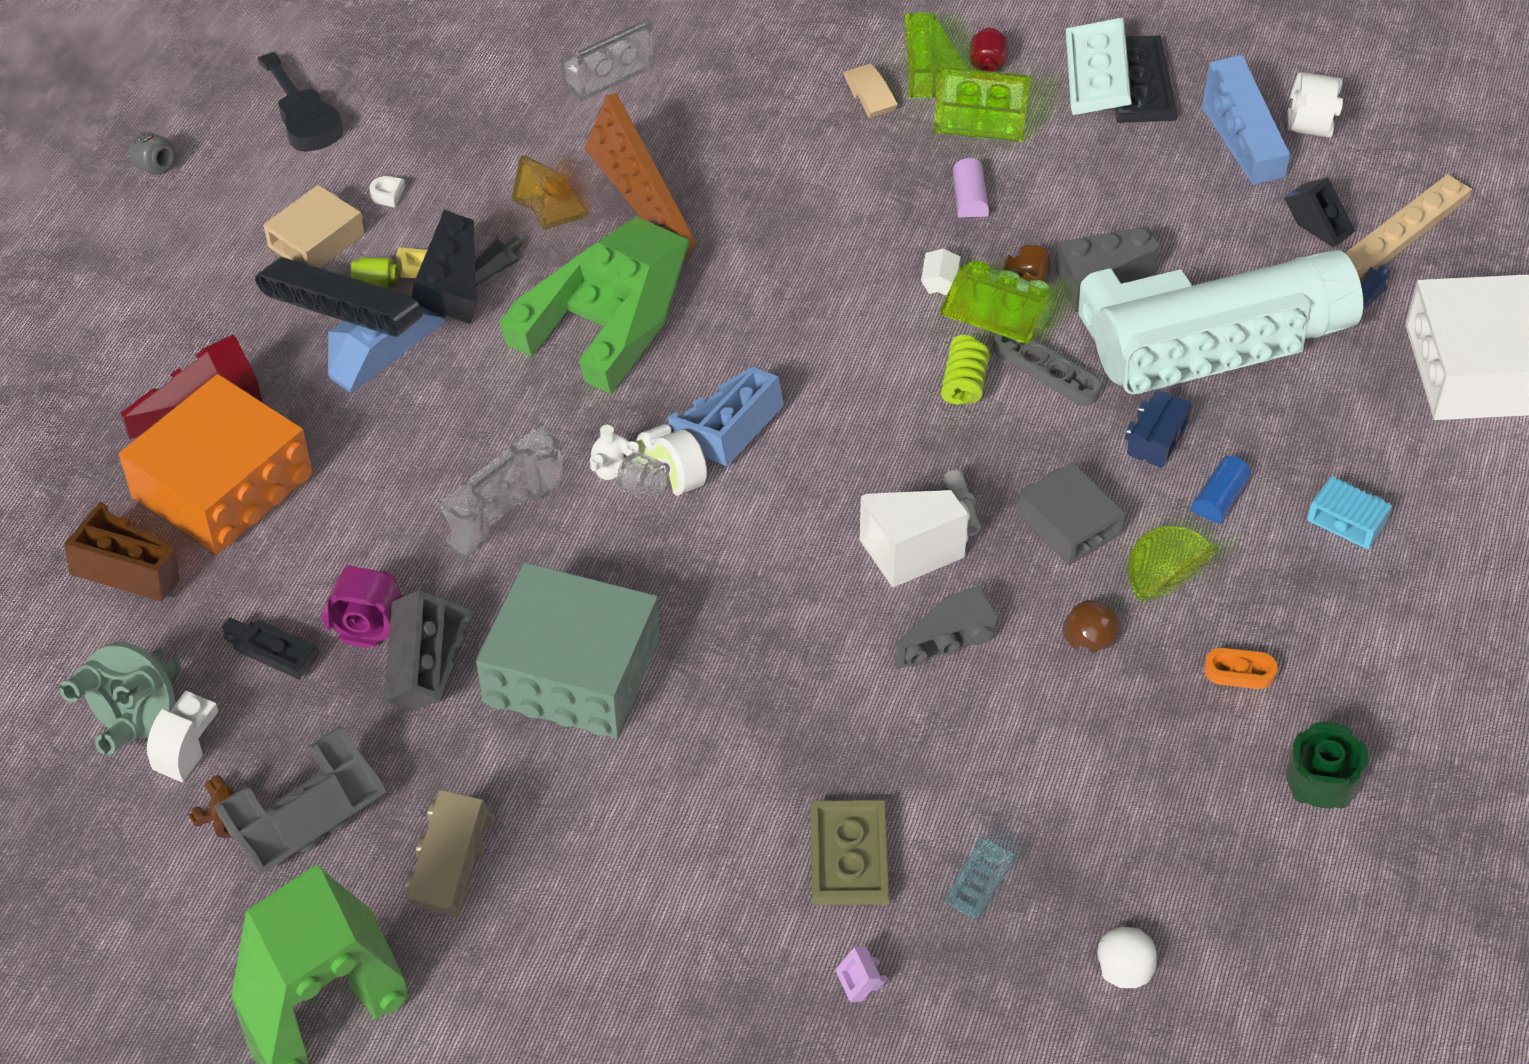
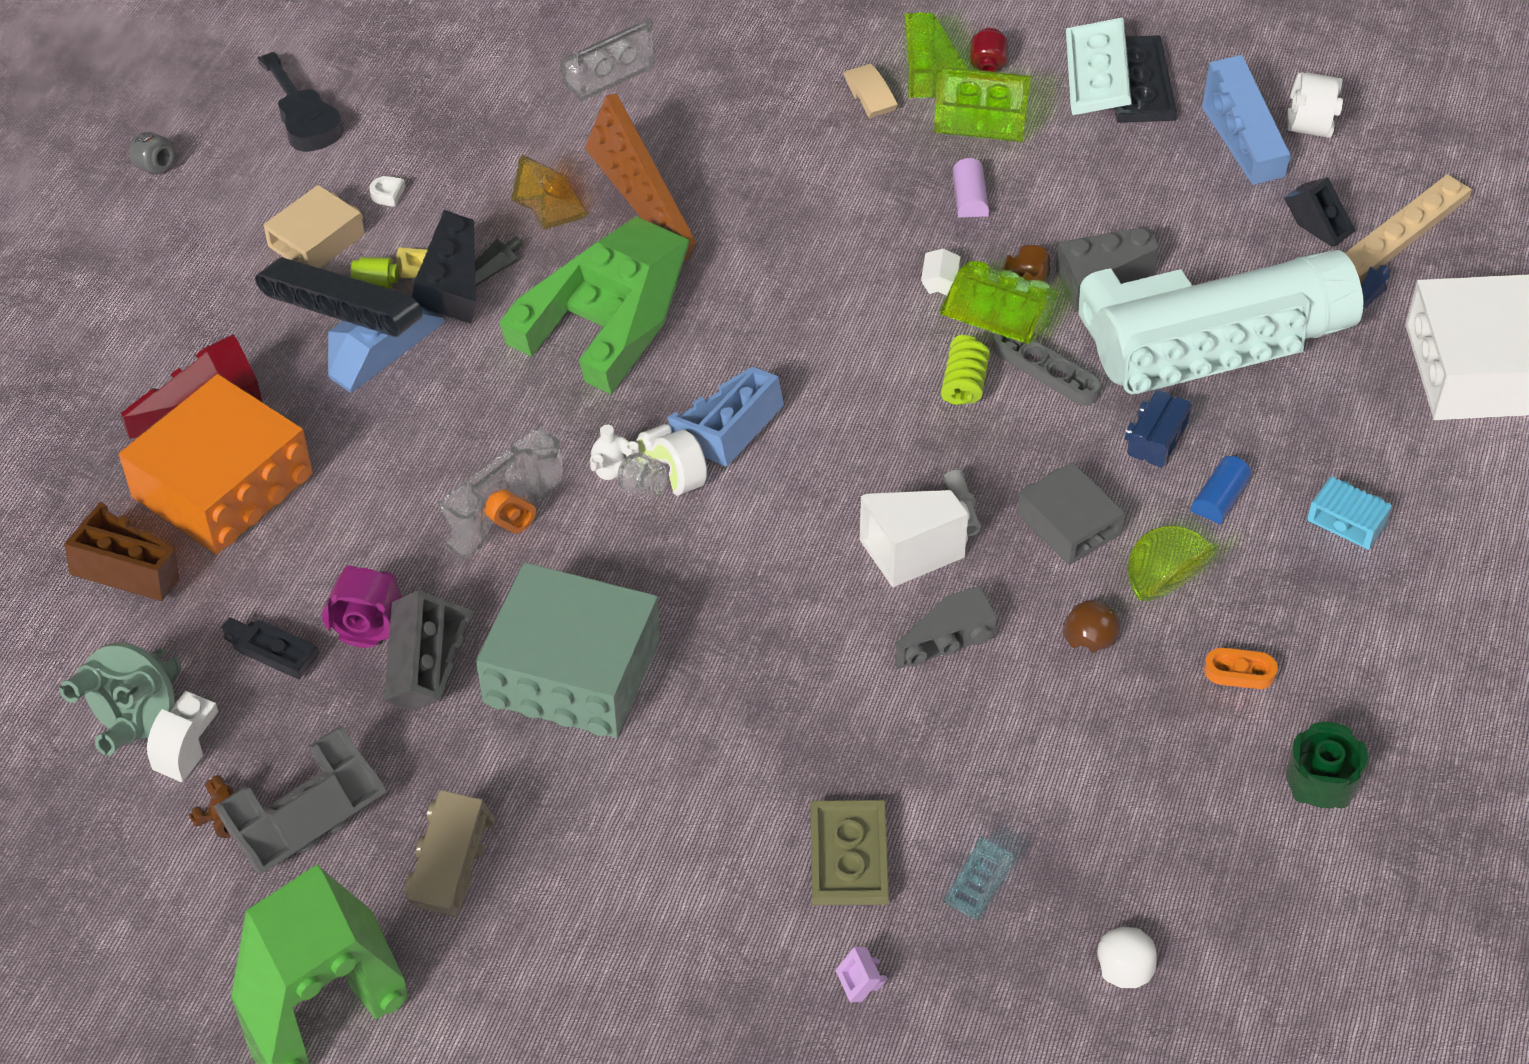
none -> orange plate [485,489,536,533]

